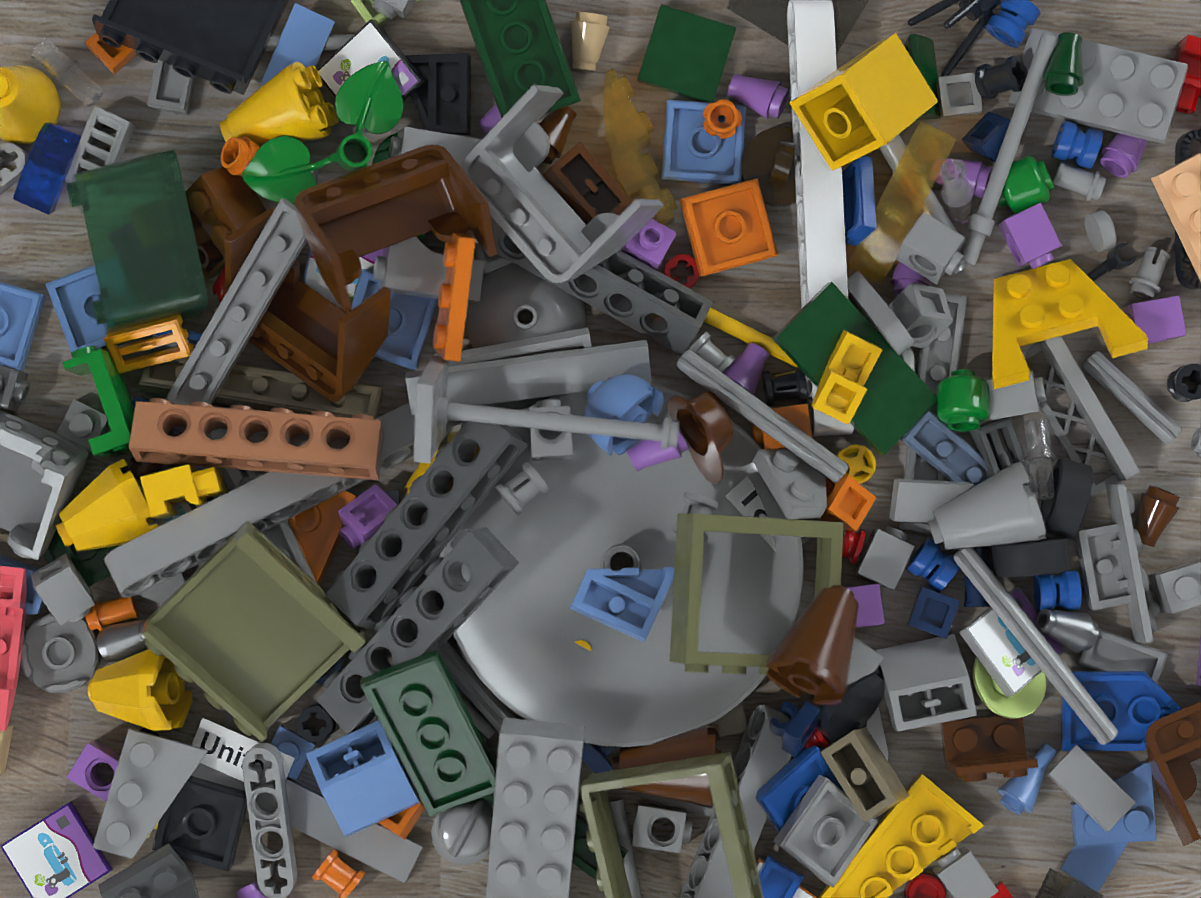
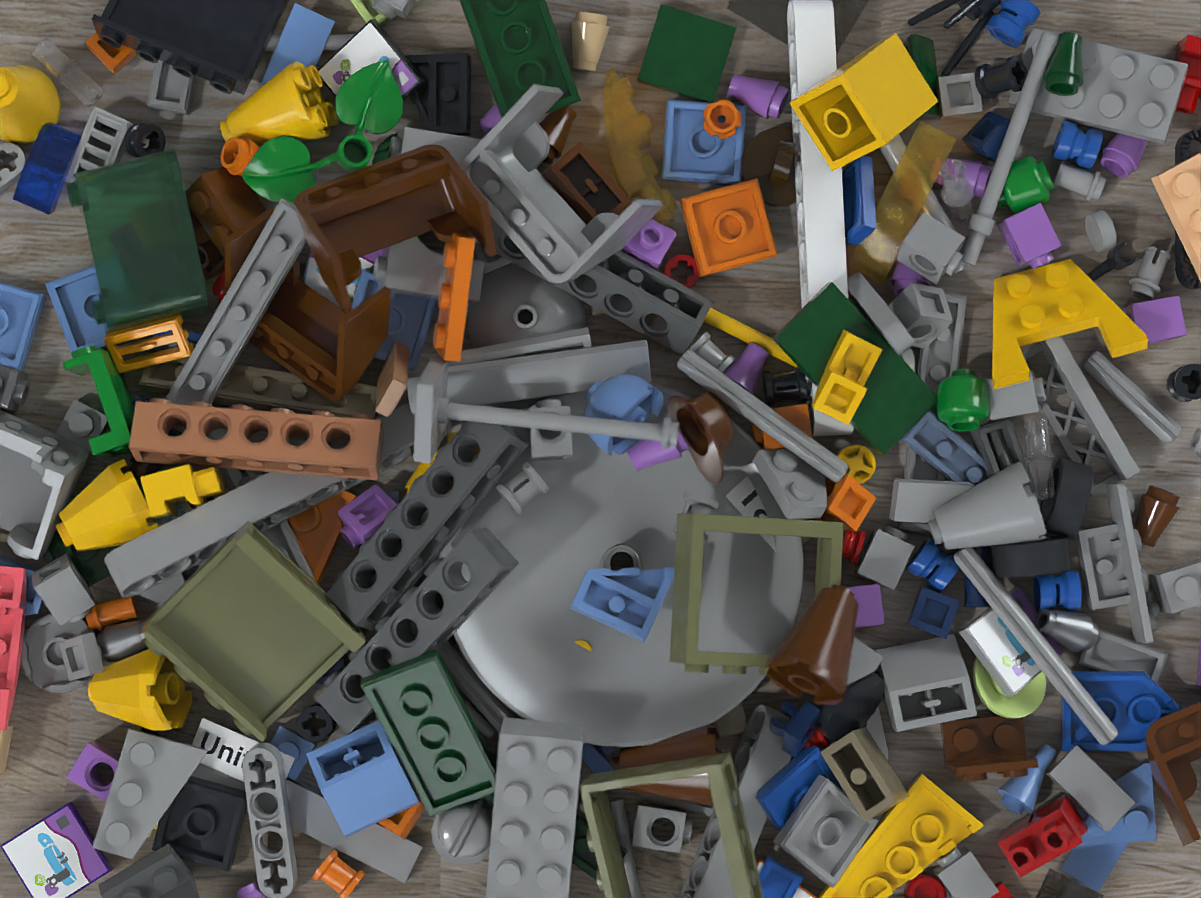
none -> light grey plate [59,632,104,681]
none -> black bush [125,123,166,160]
none -> medium nougat tile [375,341,409,417]
none -> red hips [998,794,1088,878]

